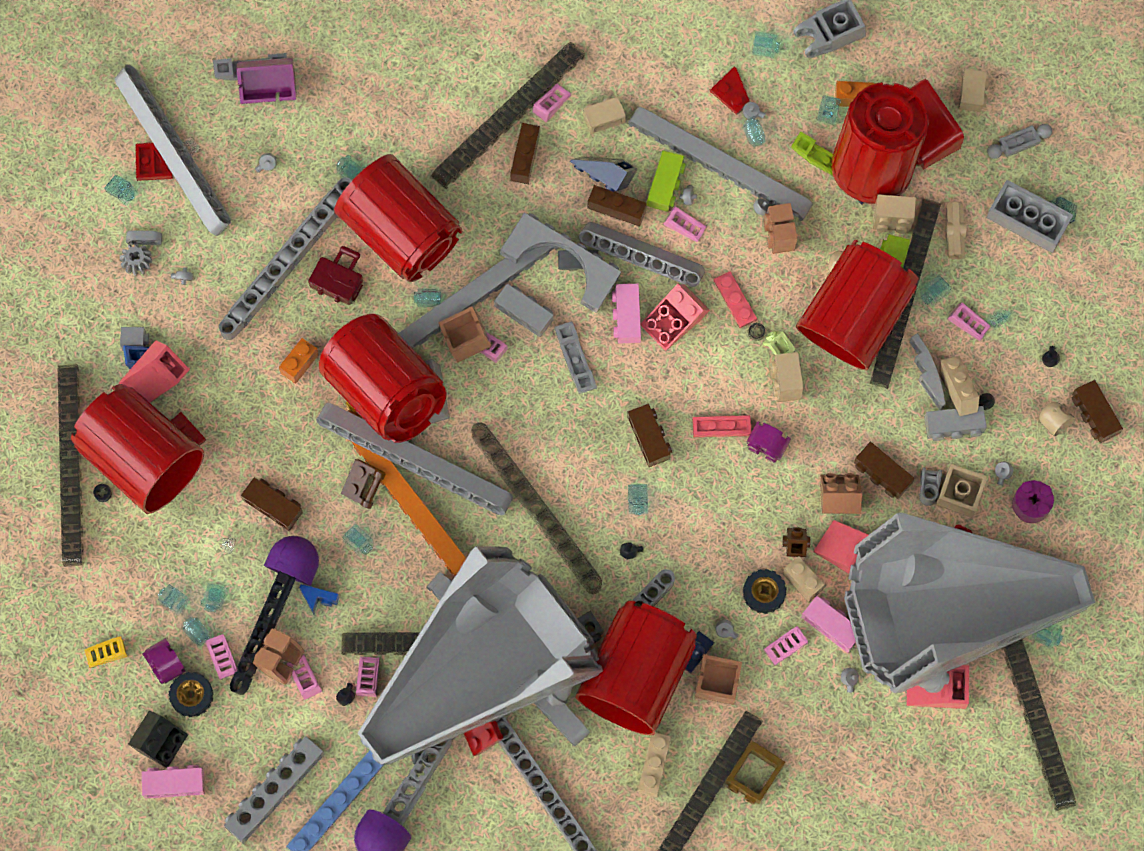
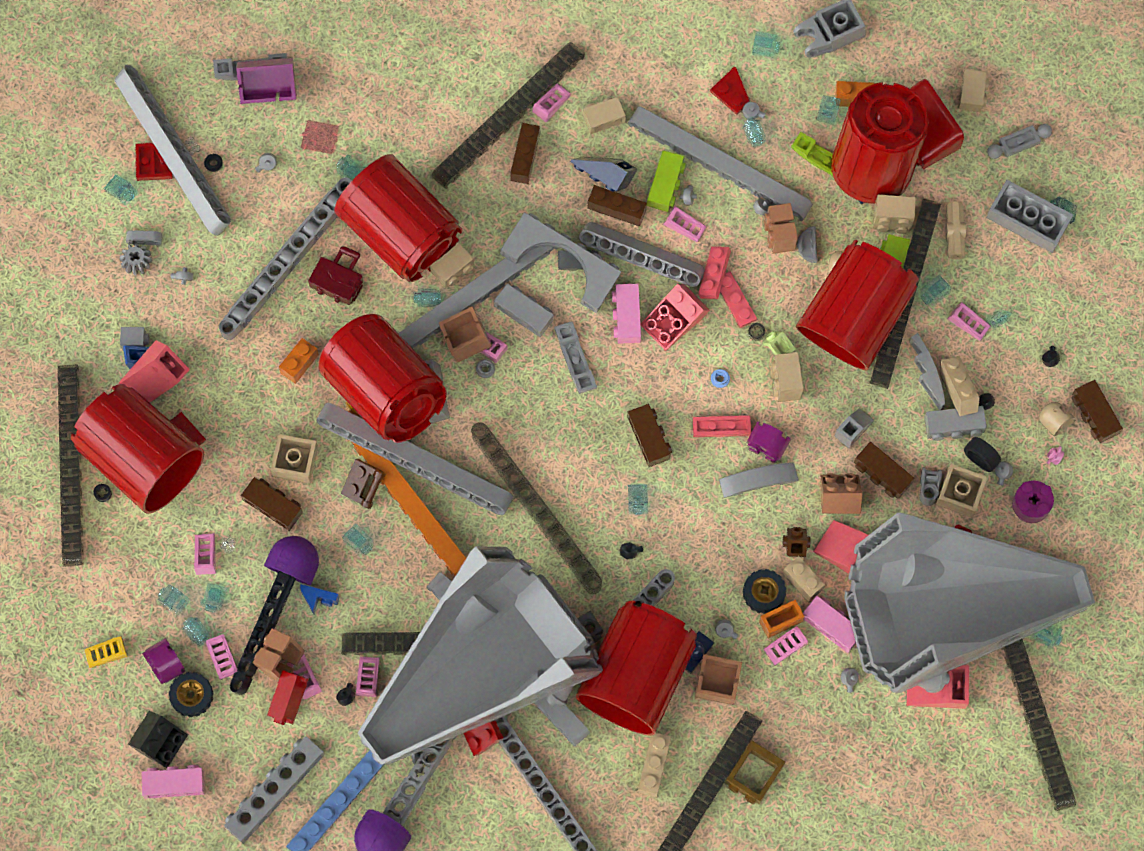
none -> bright pink slope [194,534,216,575]
none -> black plate [204,154,223,172]
none -> red brick [267,670,309,725]
none -> tan brick [270,434,318,484]
none -> clear pink piece [301,120,339,154]
none -> tan piece [430,243,474,288]
none -> light grey plate [476,359,495,378]
none -> coral plate [698,246,731,299]
none -> light blue plate [711,369,730,388]
none -> light grey slope [719,463,799,498]
none -> orange piece [759,599,804,638]
none -> light grey plate [797,226,817,263]
none -> light grey slope [835,408,874,448]
none -> black tyre [964,437,1001,472]
none -> bright pink plate [1047,446,1064,465]

